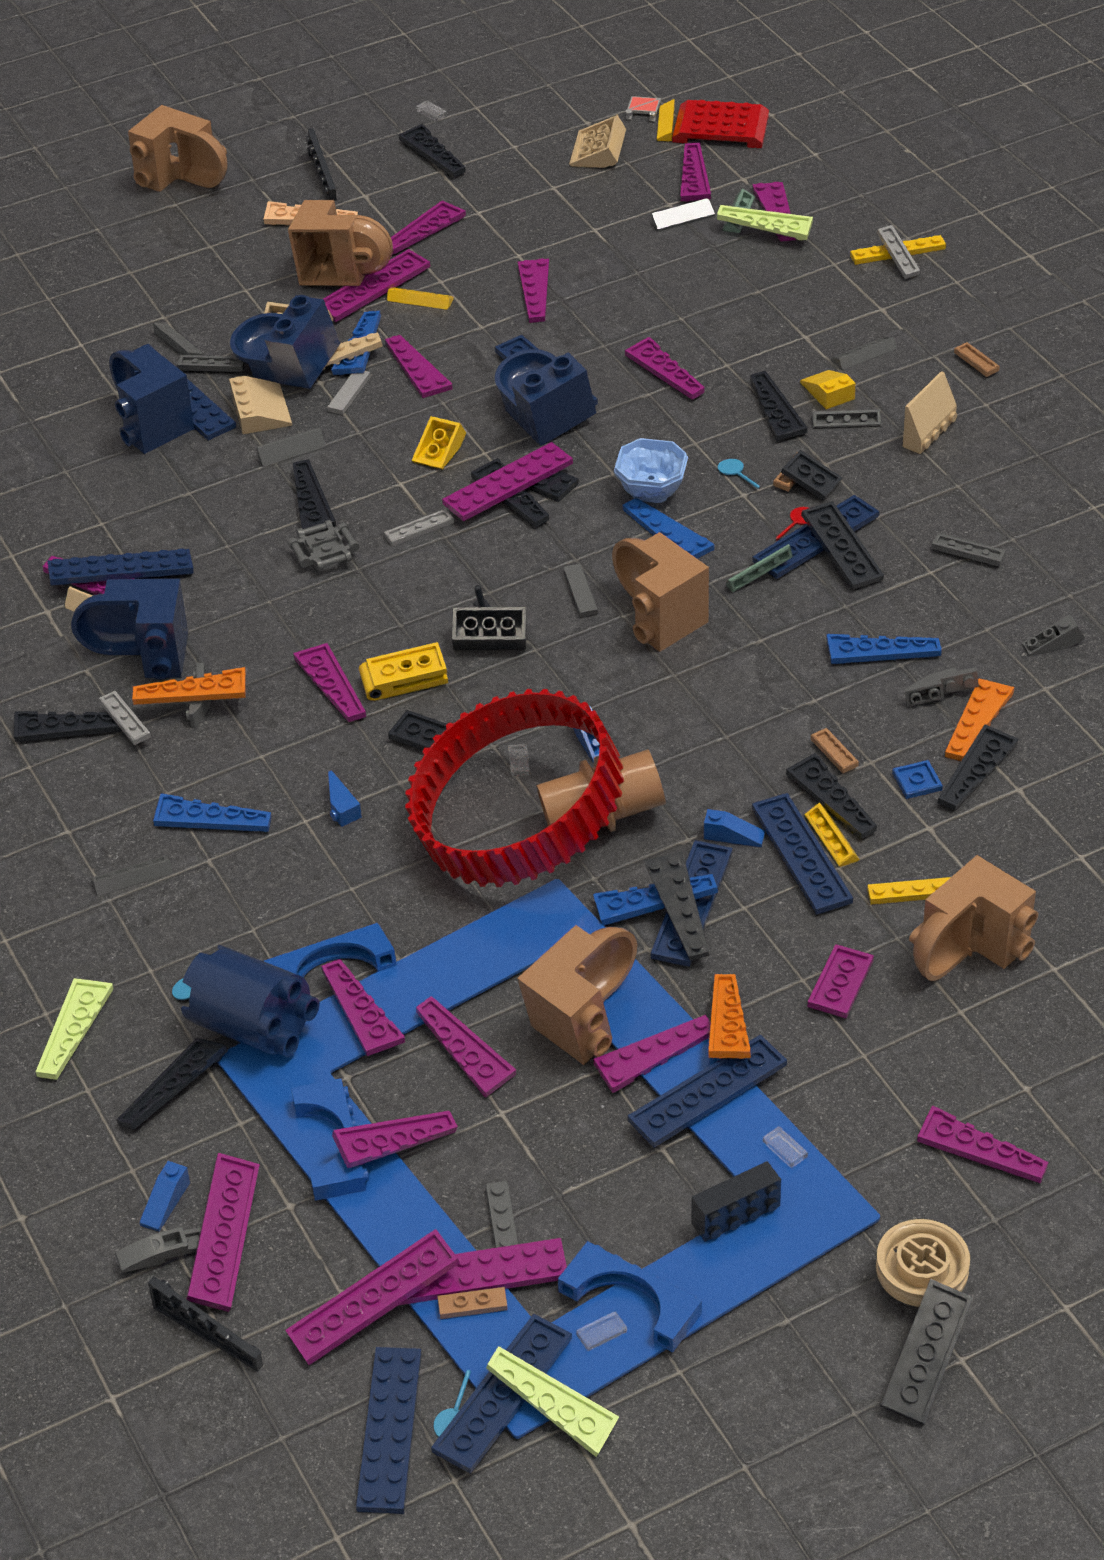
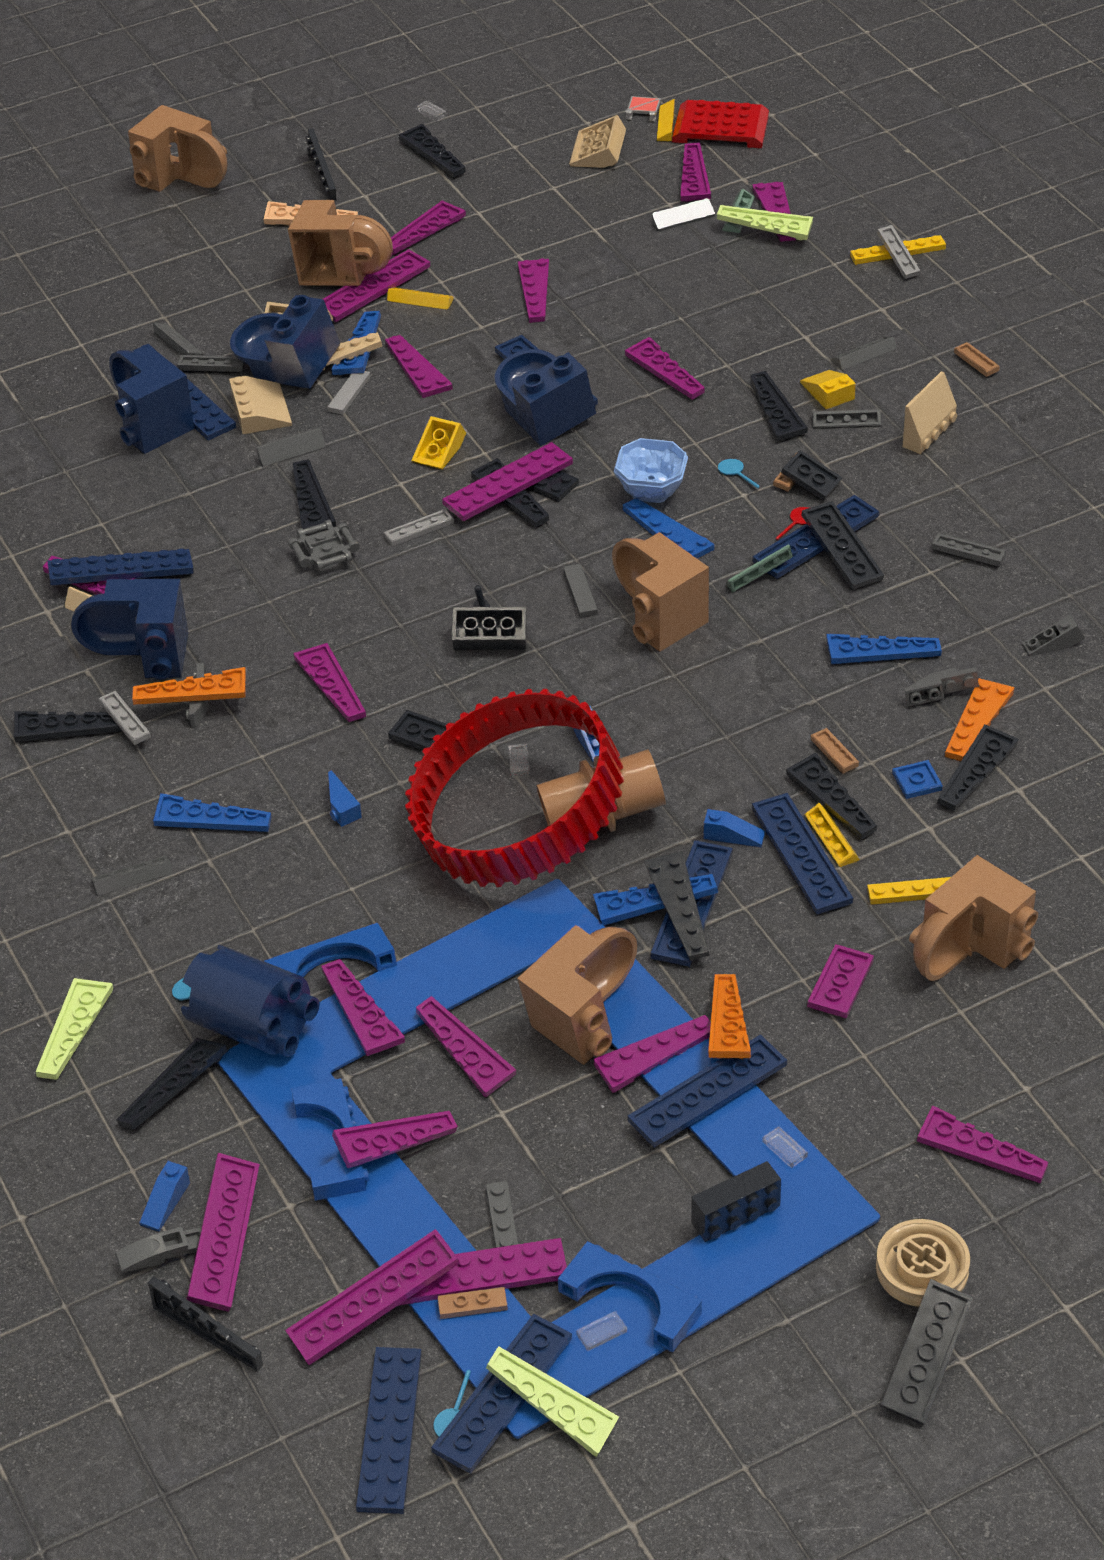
yellow hinge [359,642,448,701] -> none

